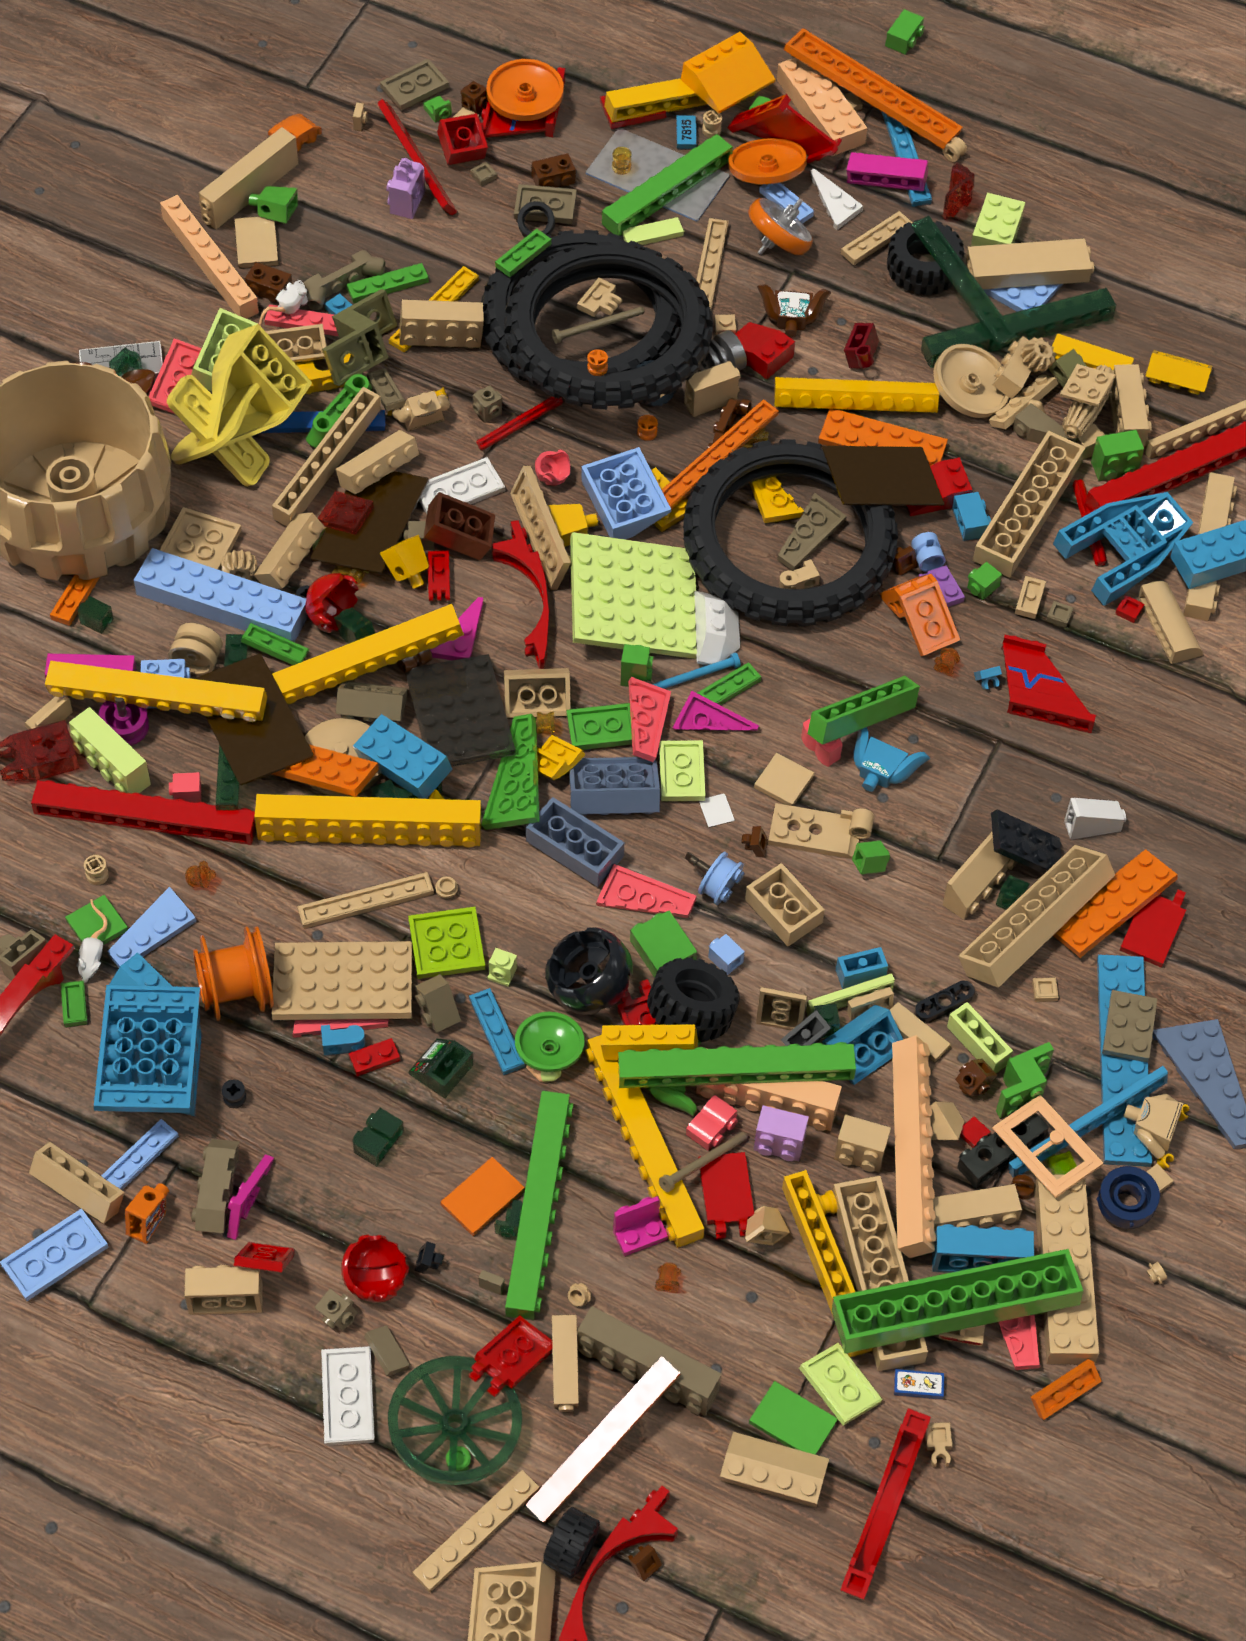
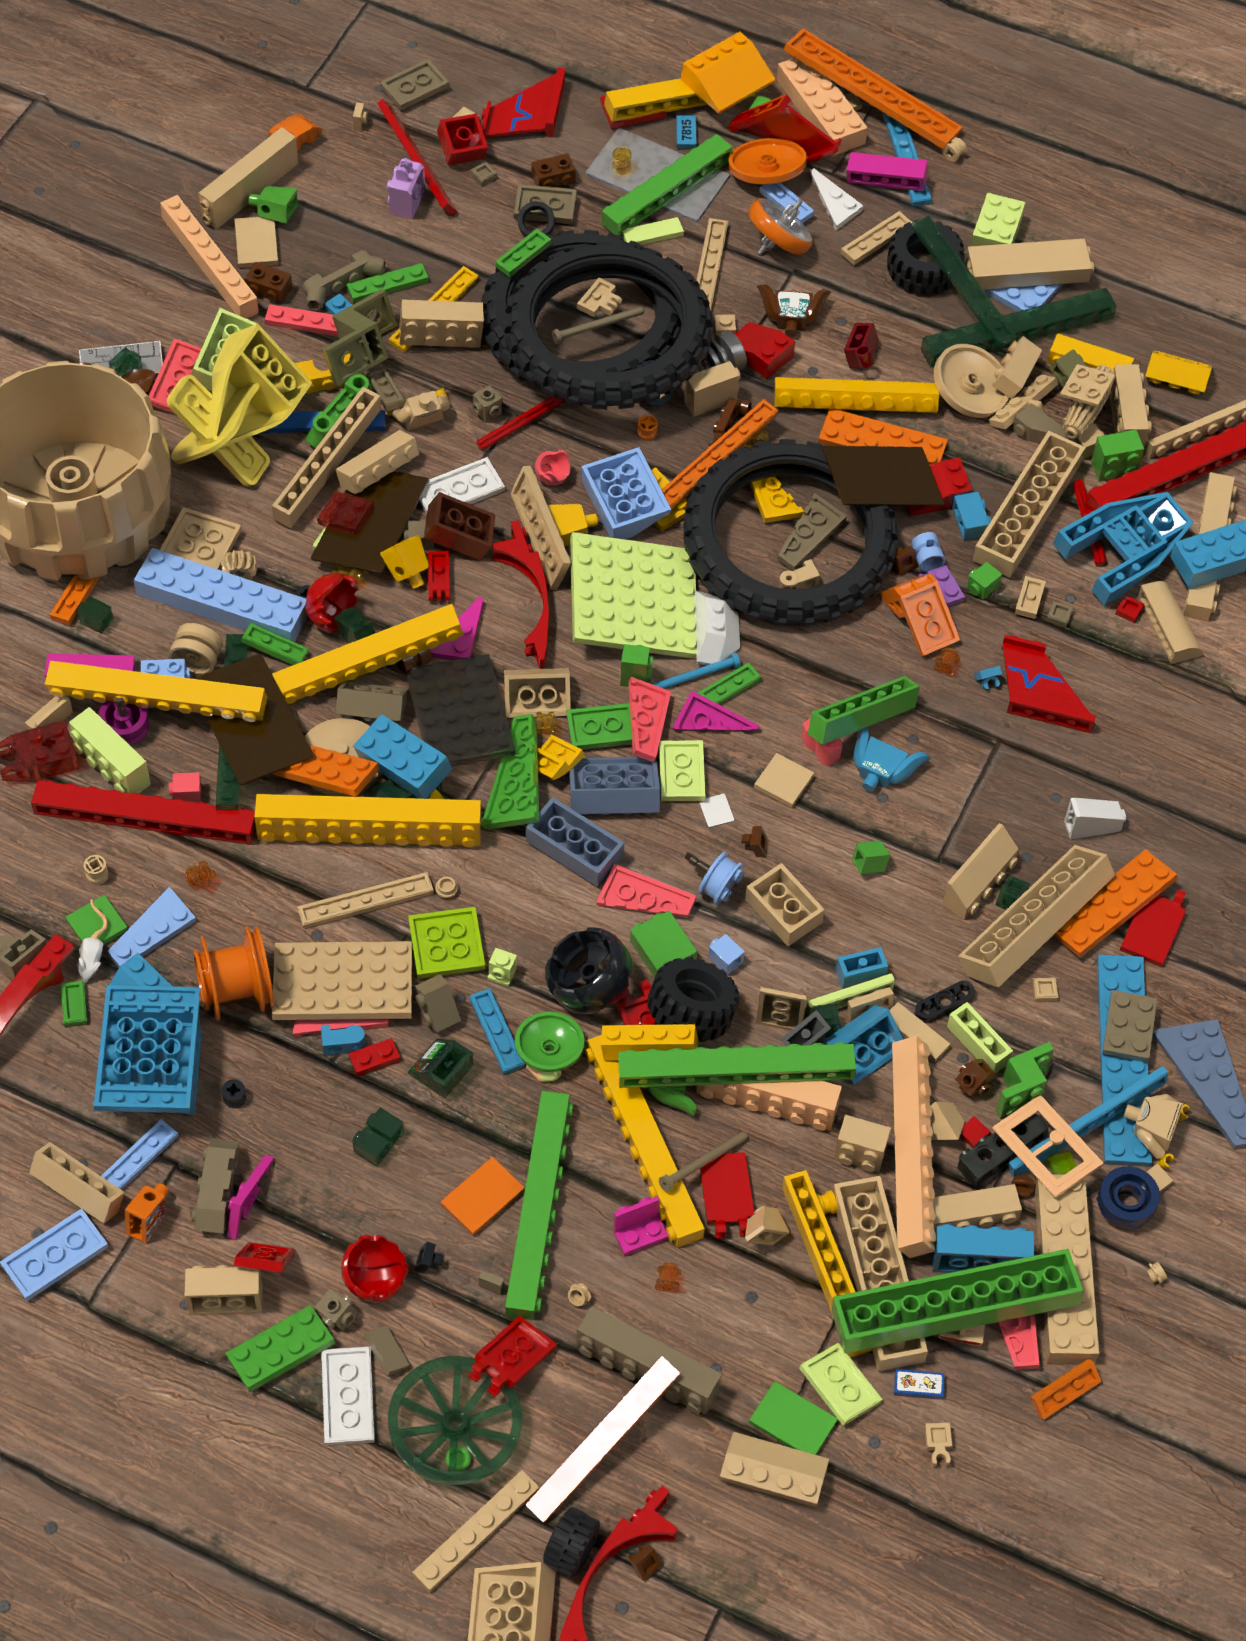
tan brick [254,512,325,589] -> none
white animal [259,280,308,326] -> none
tan slope [265,324,326,363] -> none
bright green bracket [423,96,452,123] -> none
reddish brown brick [460,81,488,115] -> none
orange dish [486,59,564,121] -> none
clear green bracket [494,1200,523,1238] -> none
tan brick [552,1315,579,1412] -> none
orange wheel [587,349,608,376] -> none
coral brick [686,1095,738,1151] -> none
tan wheel [702,110,722,138] -> none
lavender brick [754,1105,809,1161] -> none
tan hinge [768,803,874,859] -> none
red slope [840,1408,931,1600] -> none
bright green brick [885,9,925,55] -> none
clear red bracket [942,162,975,220] -> none
black plate [991,809,1062,874] -> none
tan gear [1020,337,1057,372] -> none
none -> bright green plate [226,1305,335,1393]

